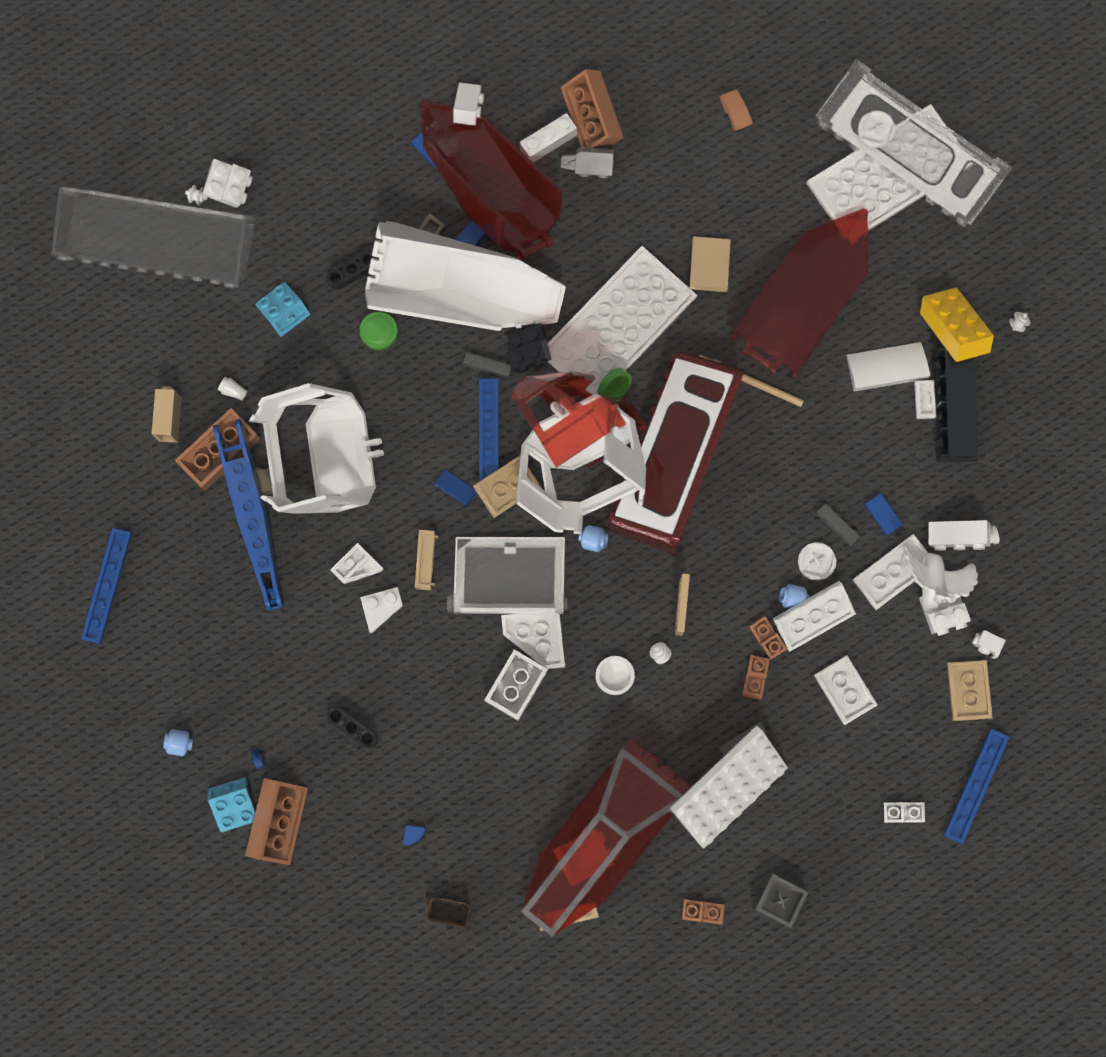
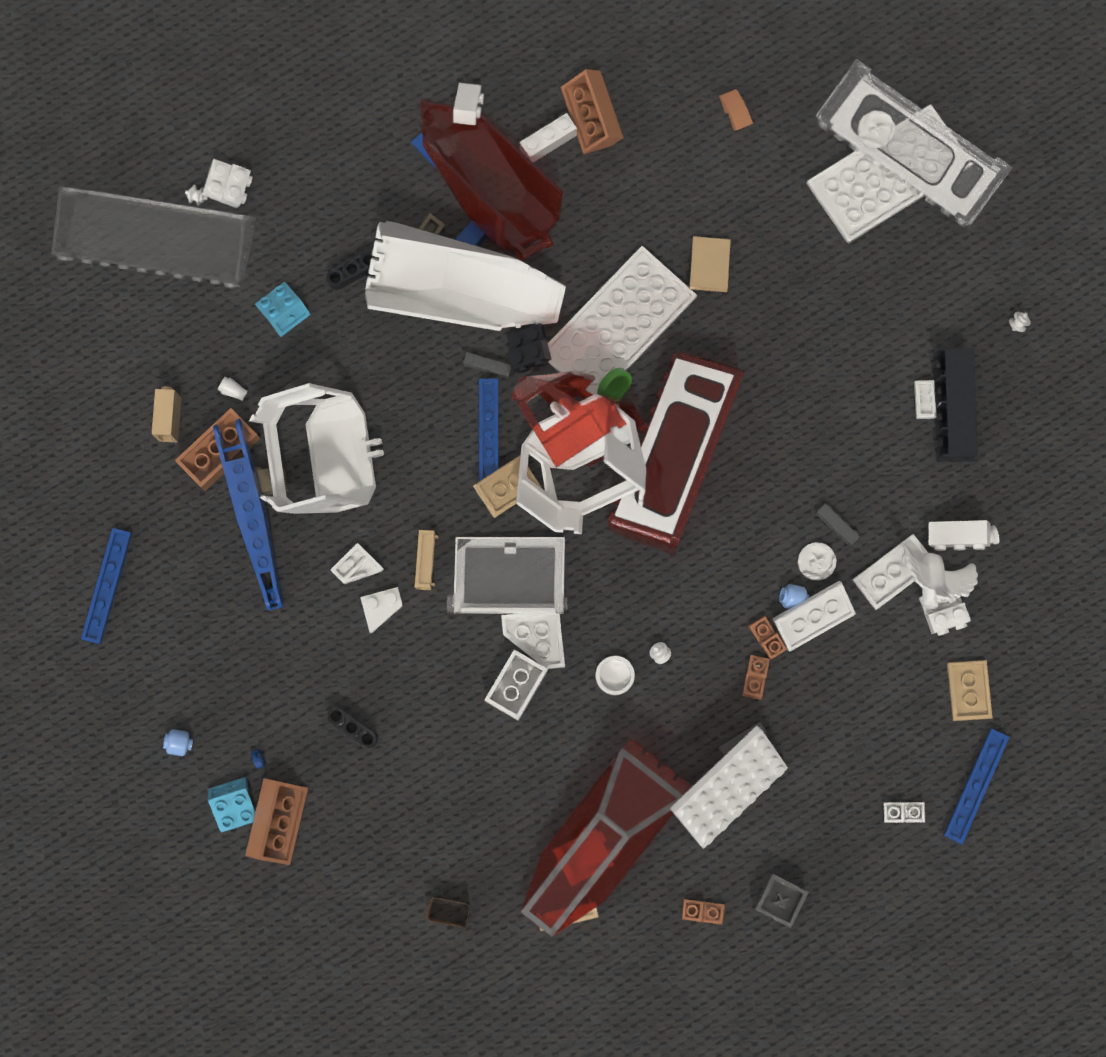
bright green piece [360,312,398,350] -> none
blue tile [403,825,426,845] -> none
blue slope [434,470,476,506] -> none
light grey hinge [561,147,614,178] -> none
light blue head [579,525,608,552] -> none
tan tile [675,574,690,636] -> none
tan bar [697,355,804,407] -> none
clear red windscreen [732,208,868,381] -> none
white tile [814,655,877,725] -> none
white slope [846,342,930,391] -> none
blue tile [864,493,903,536] -> none
yellow brick [920,287,994,362] -> none
white brick [972,630,1005,659] -> none

